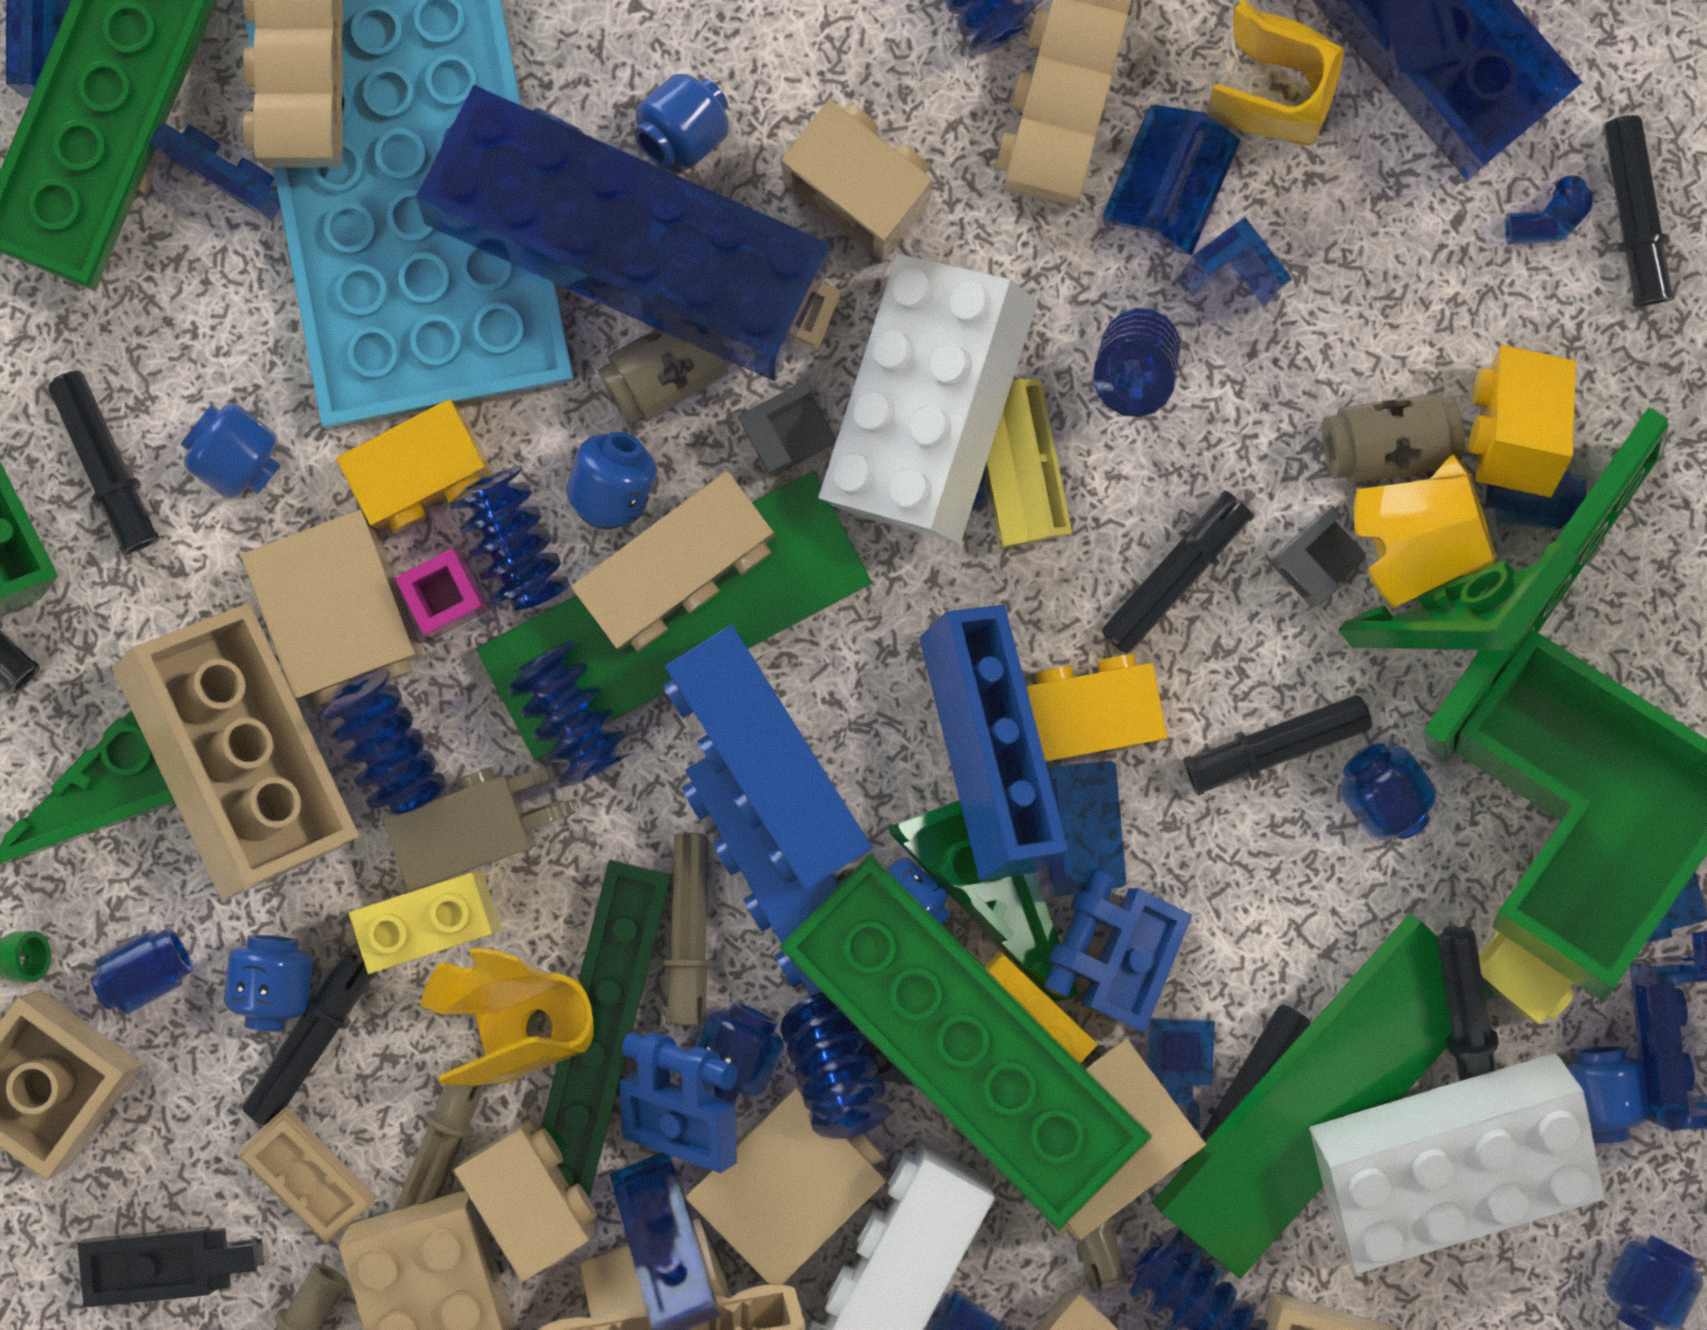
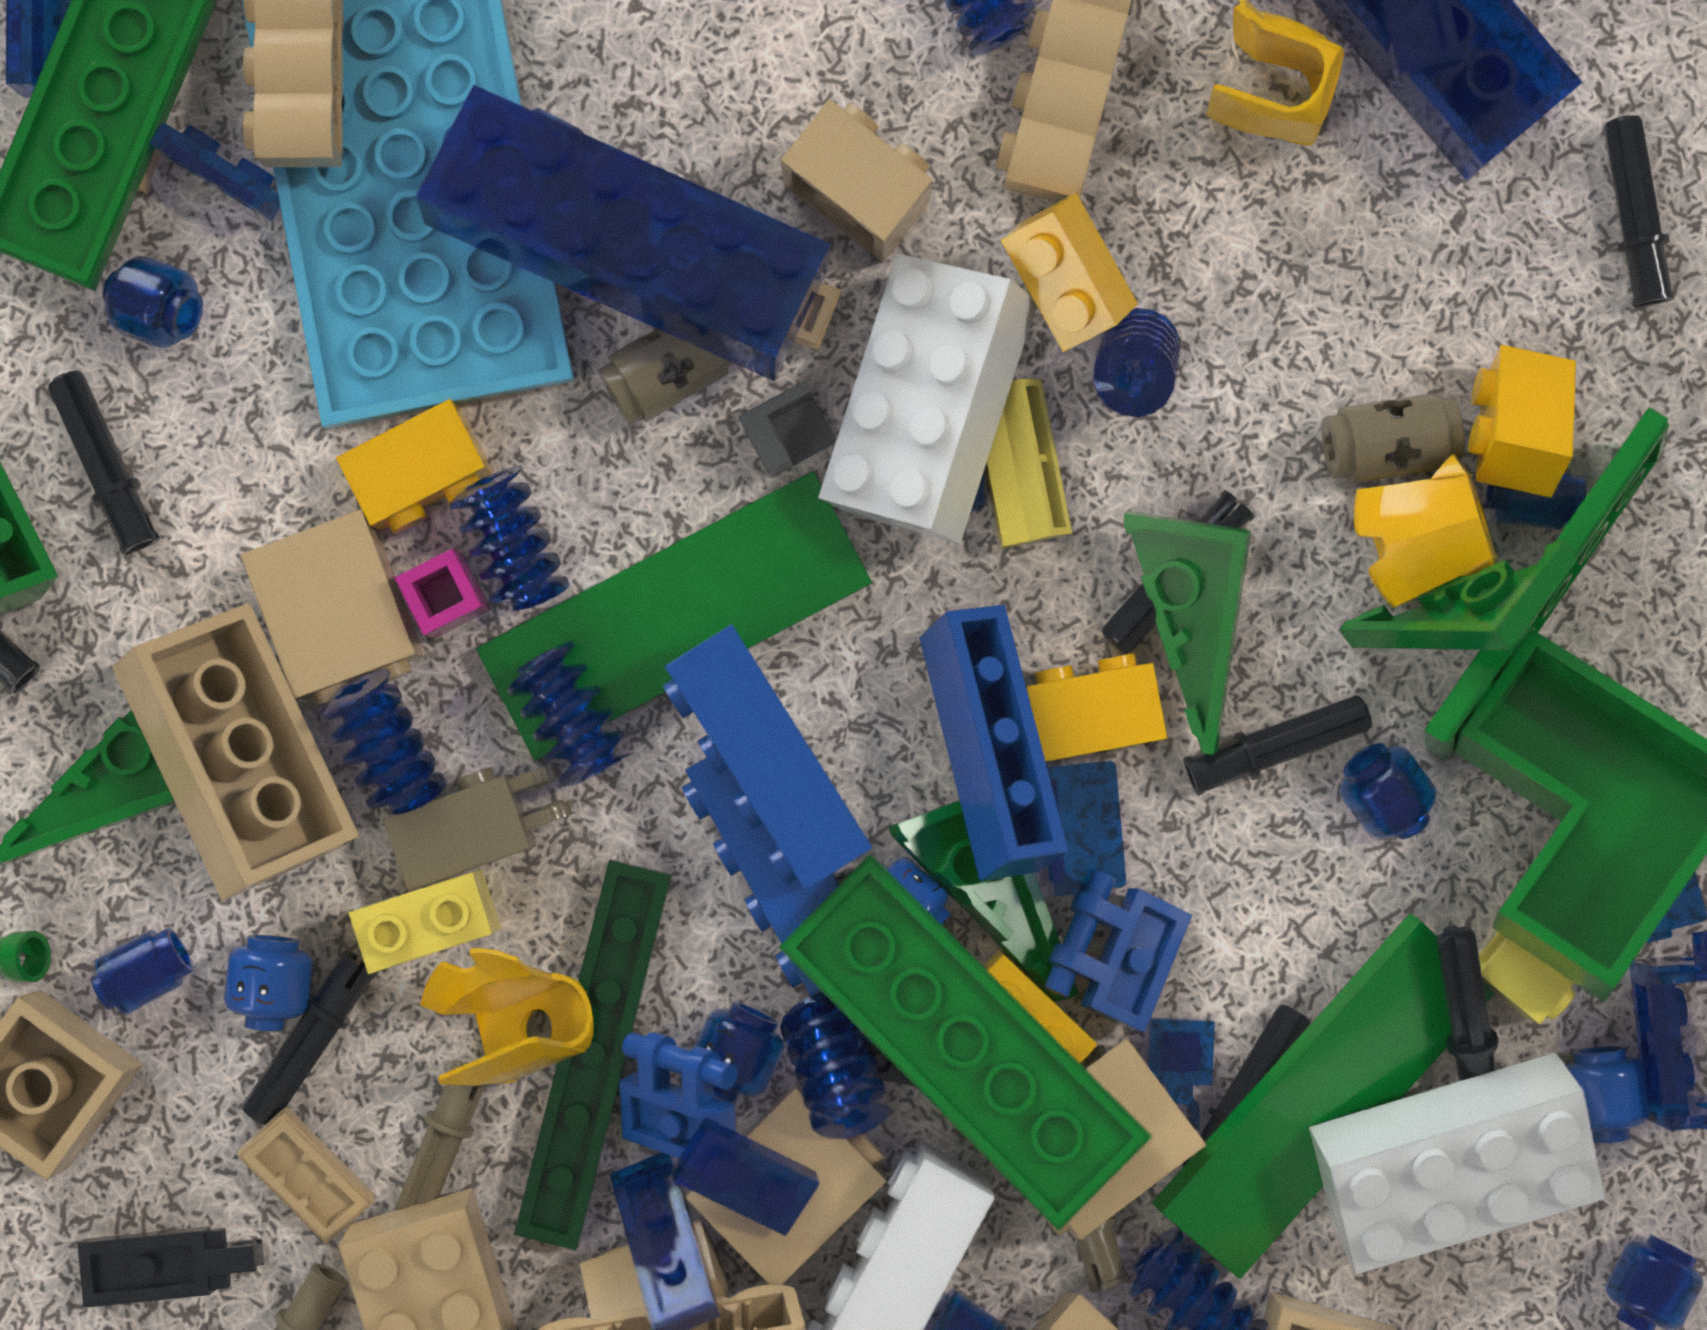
blue head [180,404,280,498] -> none
tan brick [453,1119,597,1283] -> none
blue head [566,432,657,529] -> none
tan brick [571,470,775,652] -> none
blue head [634,74,729,170] -> none
dark tan axle [662,833,714,1025] -> none
clear blue panel [1103,105,1241,256] -> none
clear blue panel [1178,217,1292,307] -> none
dark grey panel [1268,506,1366,608] -> none
clear blue arm [1505,175,1593,245] -> none
none -> clear blue head [103,256,203,348]
none -> clear blue plate [671,1117,820,1236]
none -> yellow brick [1000,193,1138,352]
none -> green wing [1123,511,1252,755]

